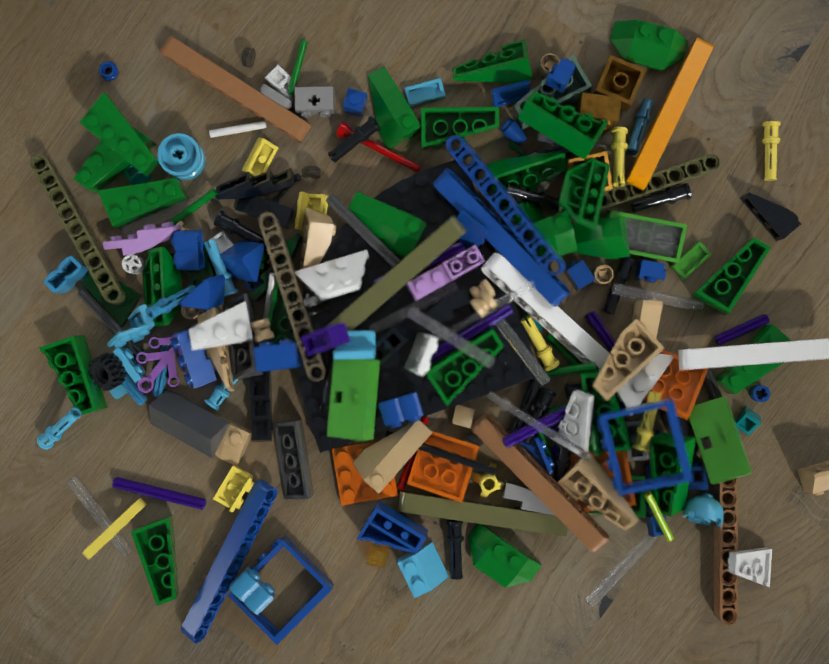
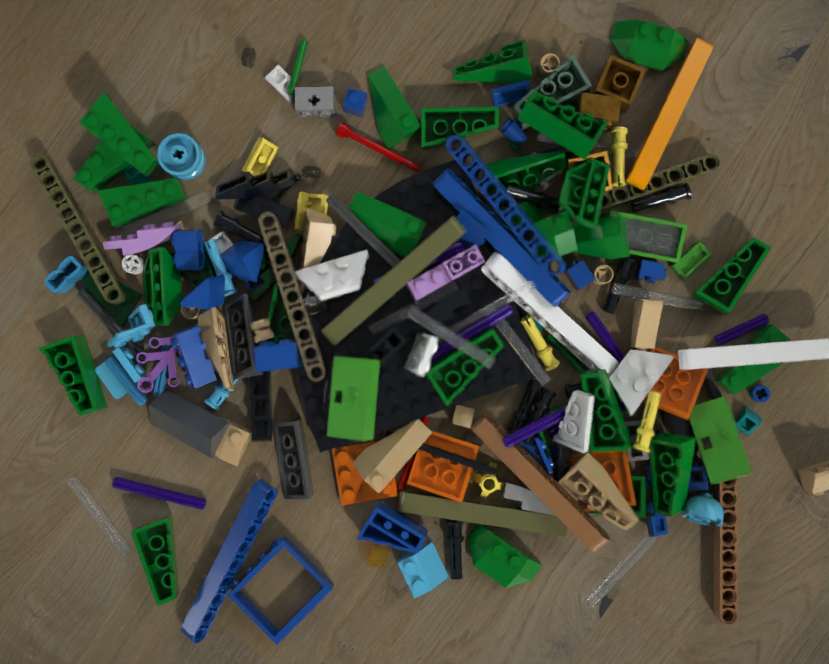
medium azure pin [37,407,82,450] -> none
light yellow beam [82,498,147,560] -> none
black tyre [88,353,126,391] -> none
blue plate [99,61,119,81] -> none
dark azure pin [145,285,196,319] -> none
medium nougat beam [159,36,311,143] -> none
green bar [169,188,218,225] -> none
white wing [189,301,253,351] -> none
white bar [209,121,267,138] -> none
light yellow bracket [213,464,254,513] -> none
dark azure brick [229,567,275,615] -> none
light grey beam [258,84,293,110] -> none
white bar [263,273,277,319] -> none
dark purple brick [301,322,351,356] -> none
black pin [328,116,381,163] -> none
medium azure panel [333,331,376,359] -> none
blue brick [378,391,423,428] -> none
medium azure tile [404,78,446,107] -> none
tan wheel [469,279,496,299] -> none
tan wheel [470,290,498,318] -> none
clear bar [487,391,593,462] -> none
green bar [539,362,597,378] -> none
blue brick [546,58,576,93] -> none
green helmet [589,425,601,456] -> none
tan wedge [593,319,664,401] -> none
blue window [597,398,694,495] -> none
dark azure pin [626,98,654,155] -> none
lime bar [644,491,674,541] -> none
white wing [728,547,772,587] -> none
black slope [740,192,801,241] -> none
light yellow pin [762,121,781,181] -> none

